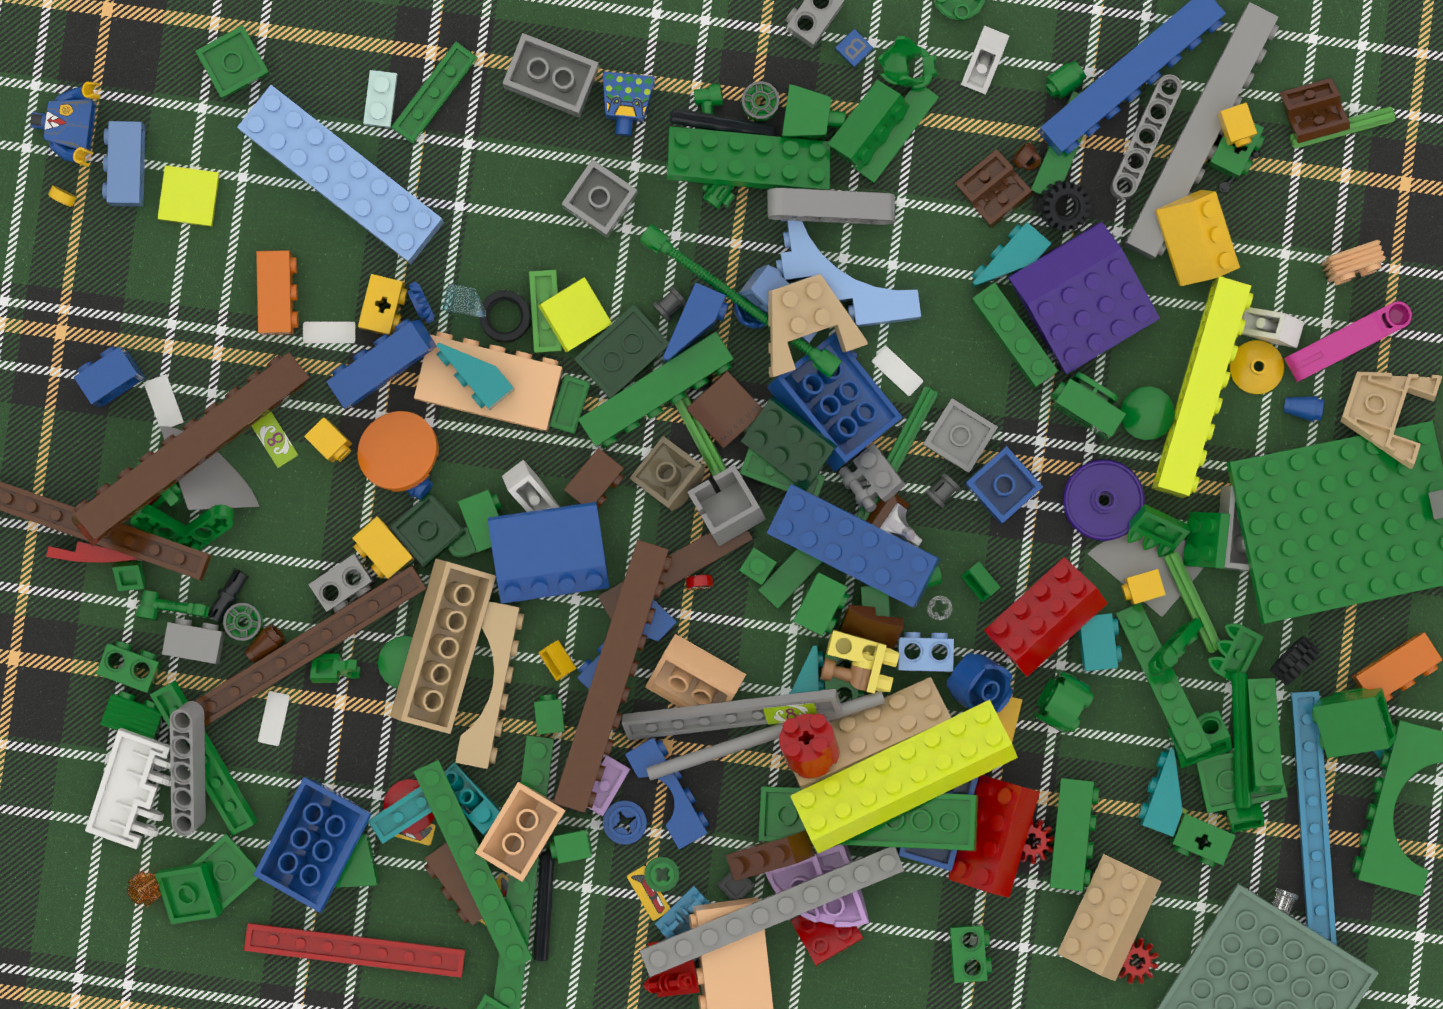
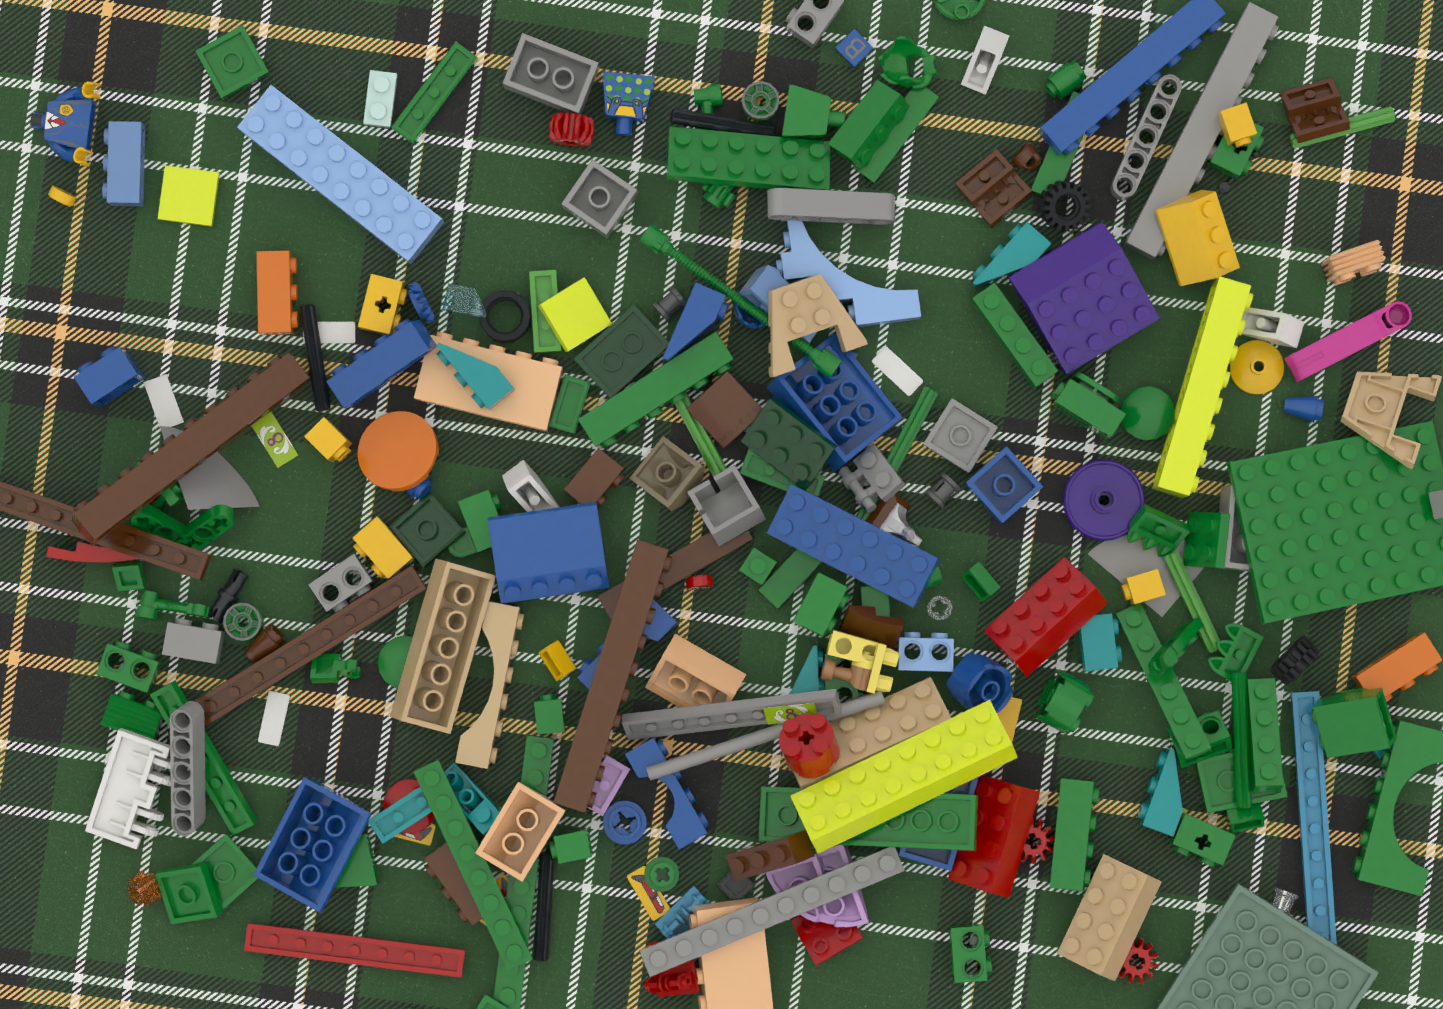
none -> black axle [300,304,330,411]
none -> red gear [549,112,595,147]

